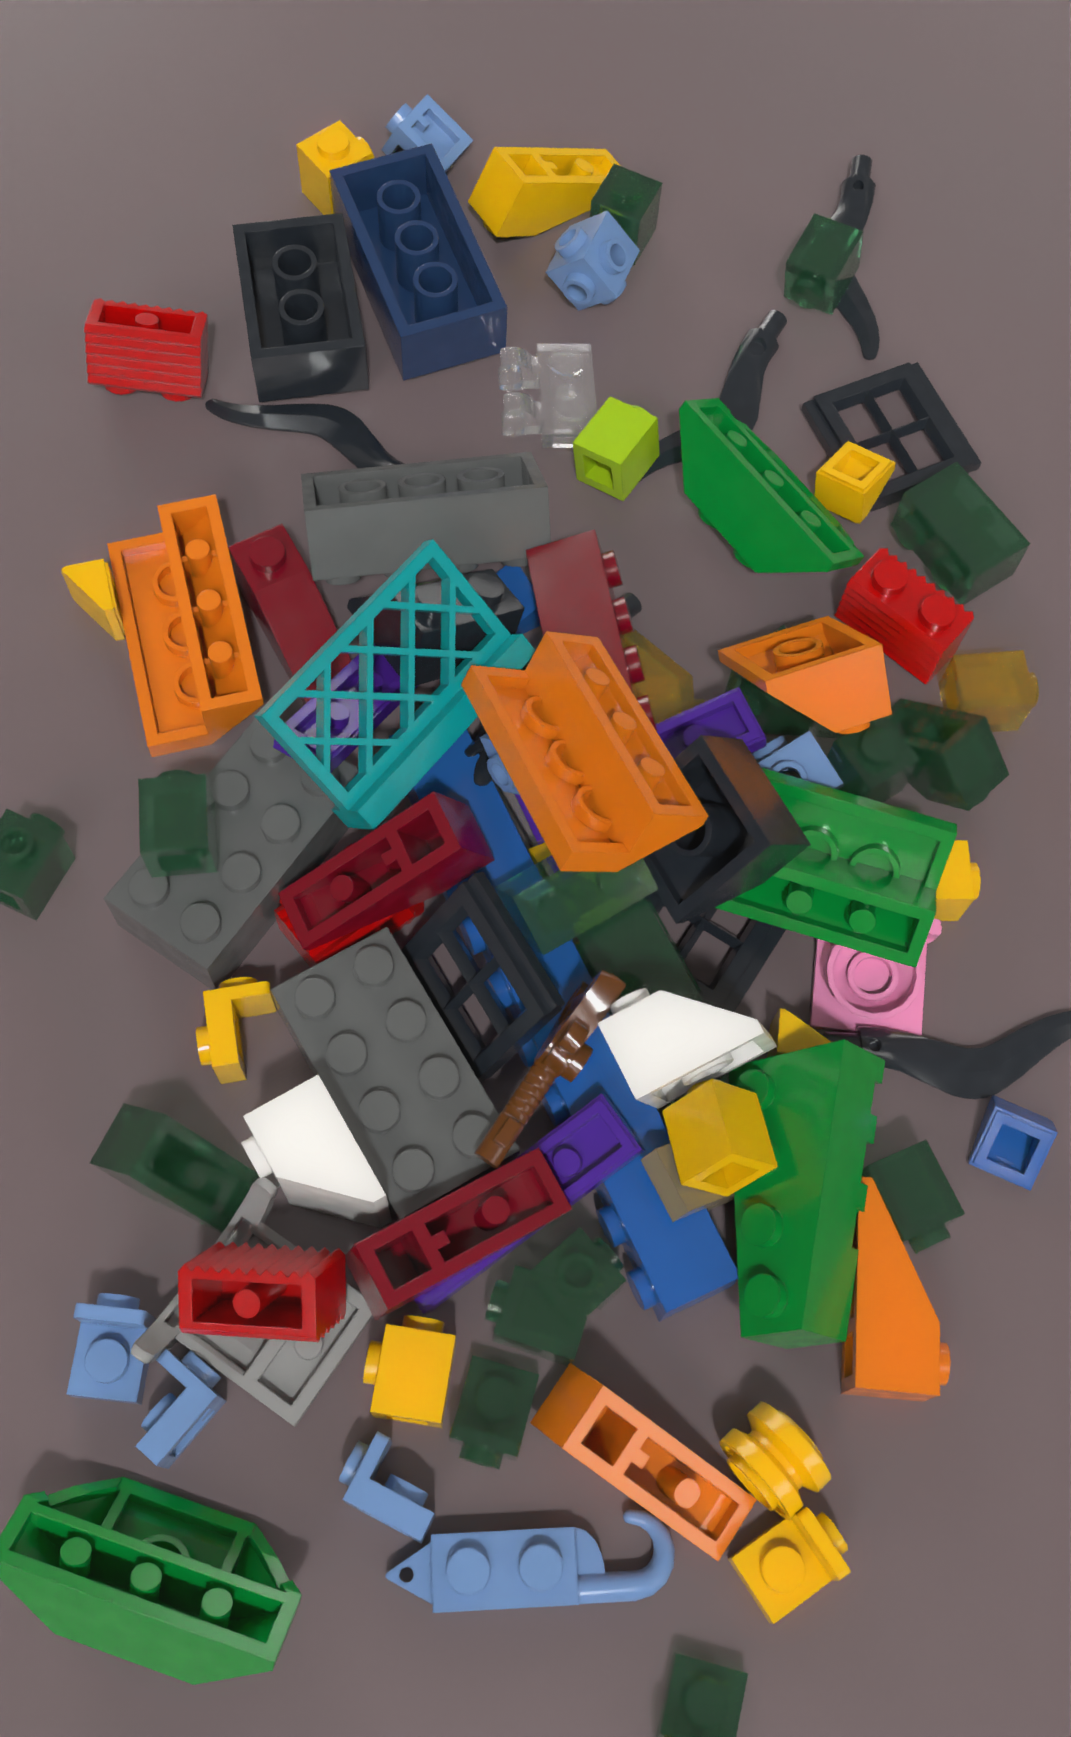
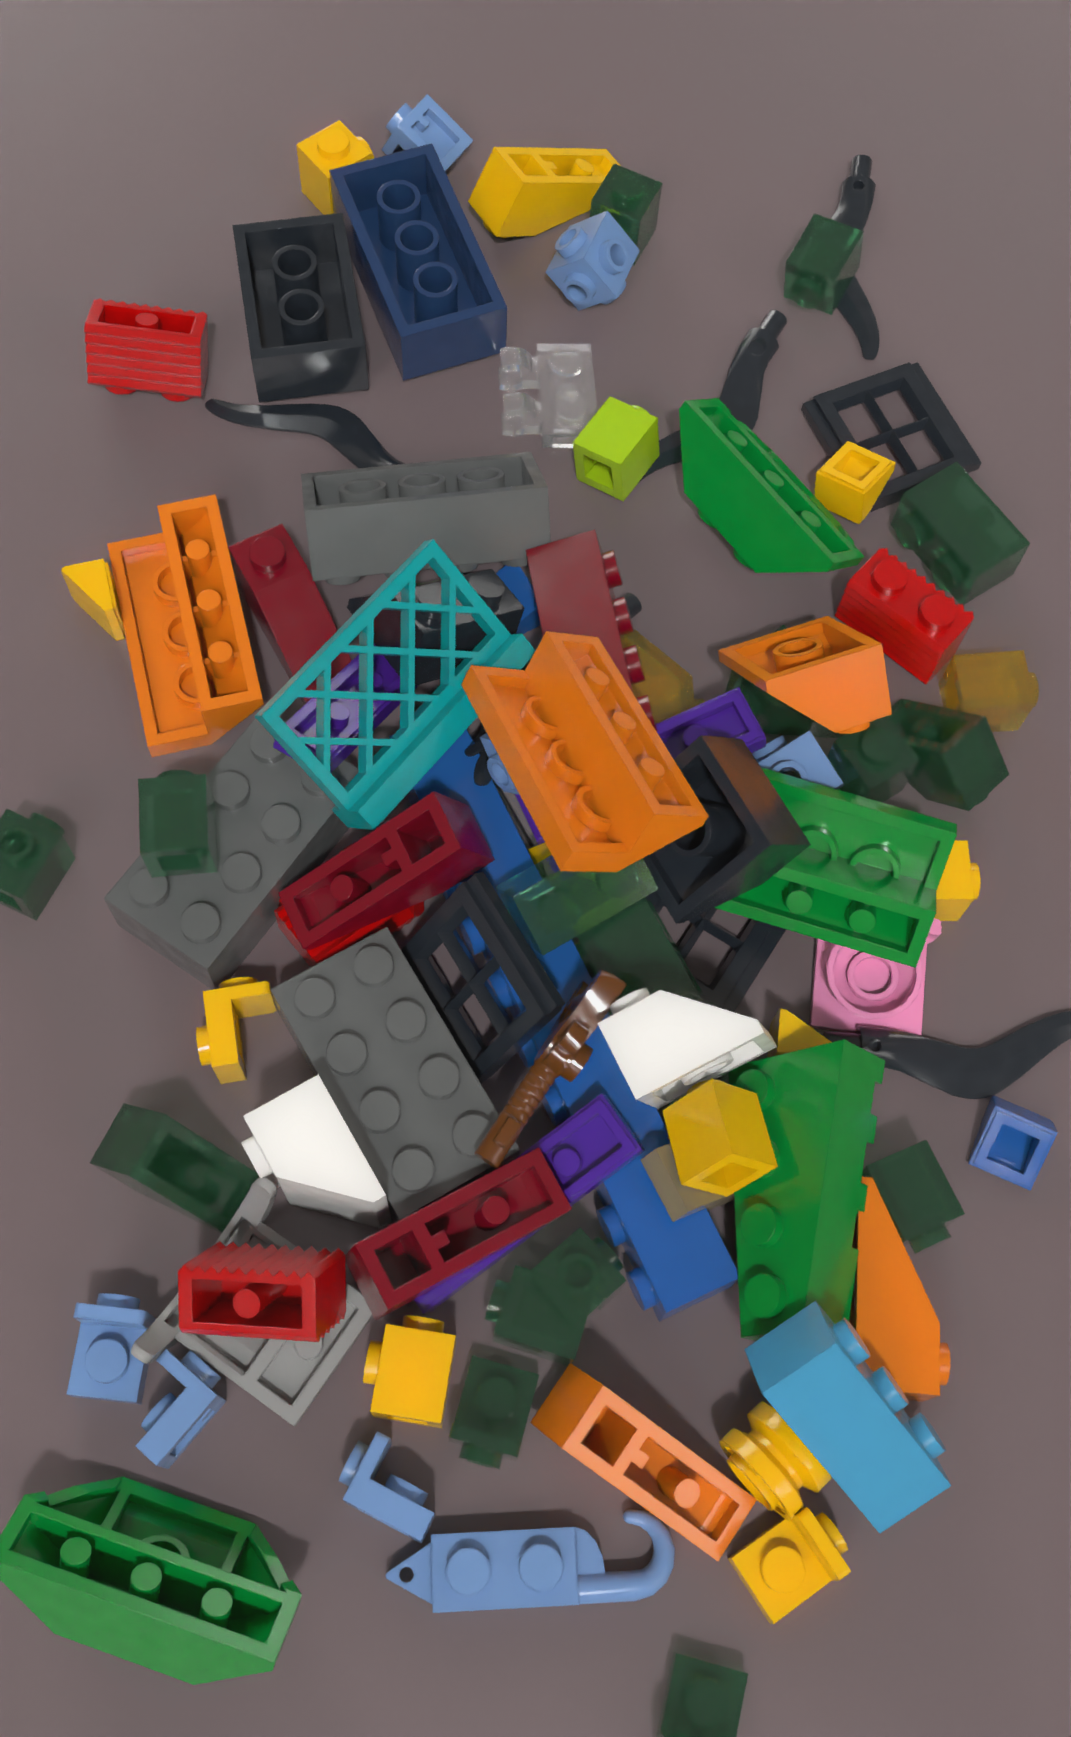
none -> dark azure brick [744,1300,952,1533]

